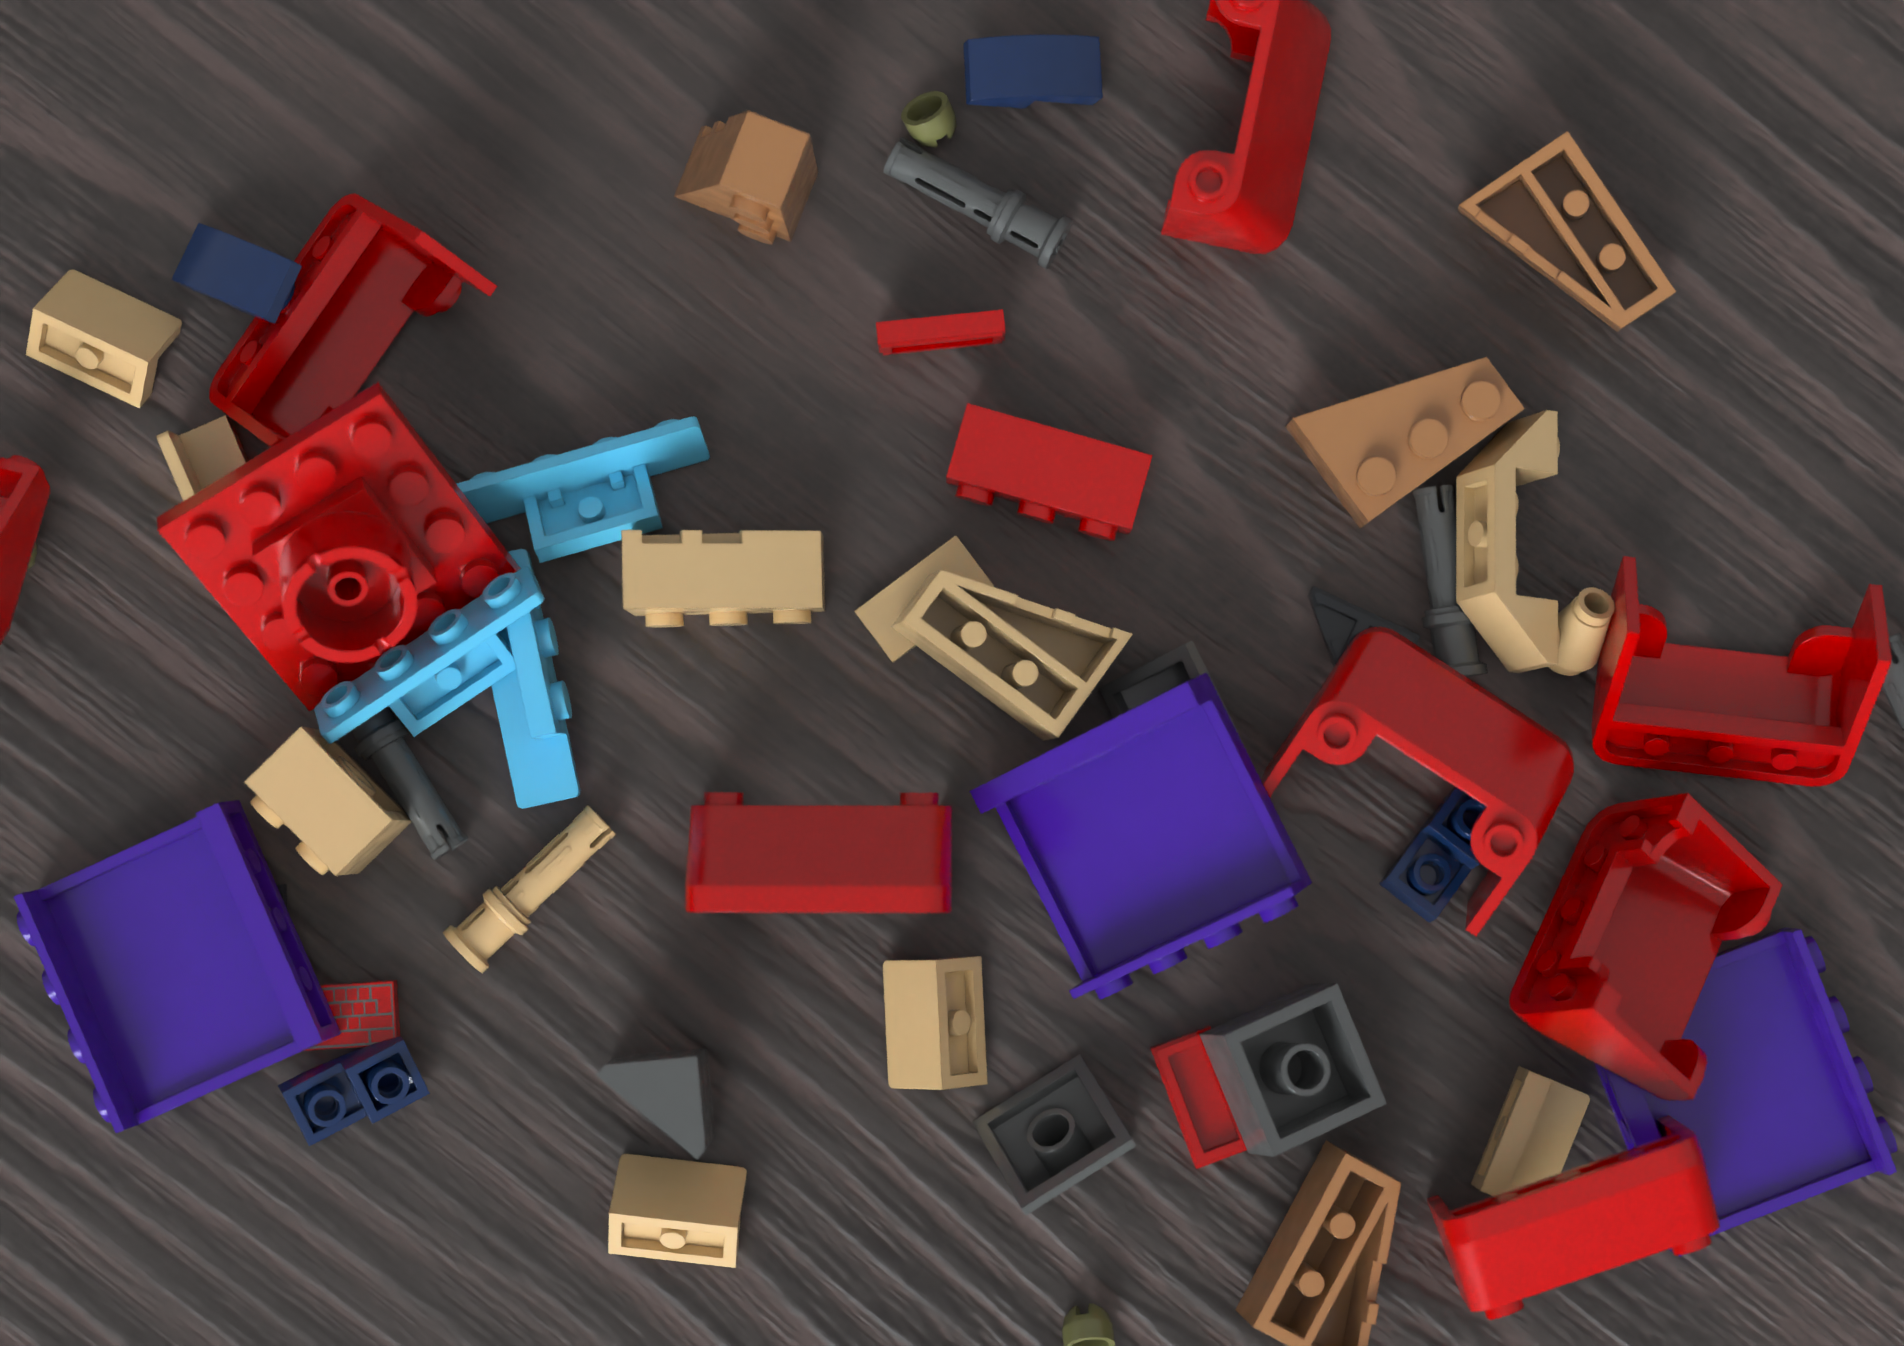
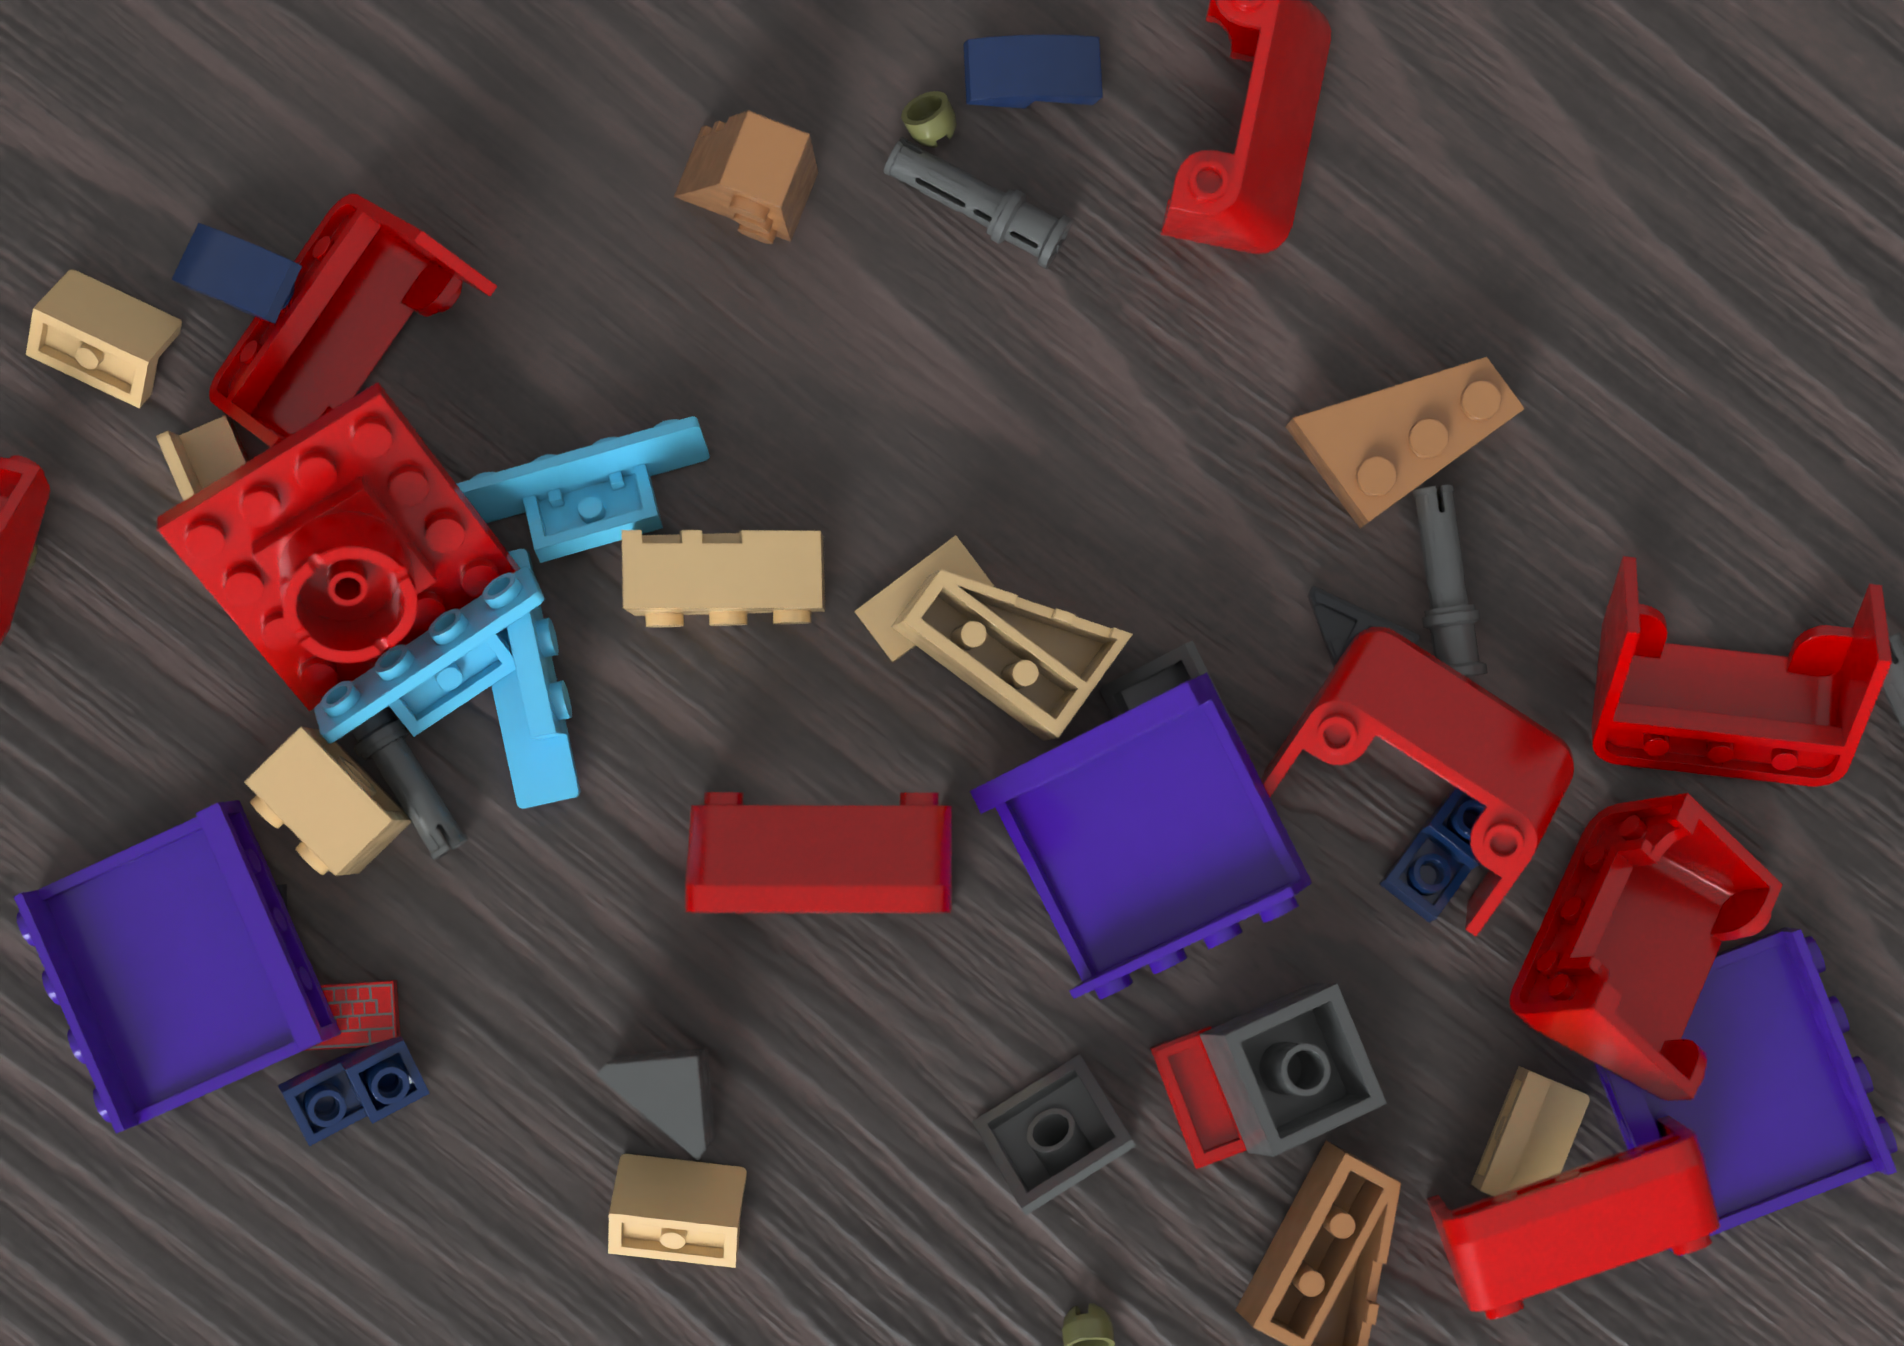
tan pin [443,805,616,973] -> none
red tile [876,309,1006,355] -> none
tan panel [883,956,988,1090] -> none
red brick [946,403,1153,541] -> none
tan slope [1456,410,1561,673] -> none
medium nougat wedge [1458,131,1676,332] -> none
tan cone [1549,587,1615,676] -> none

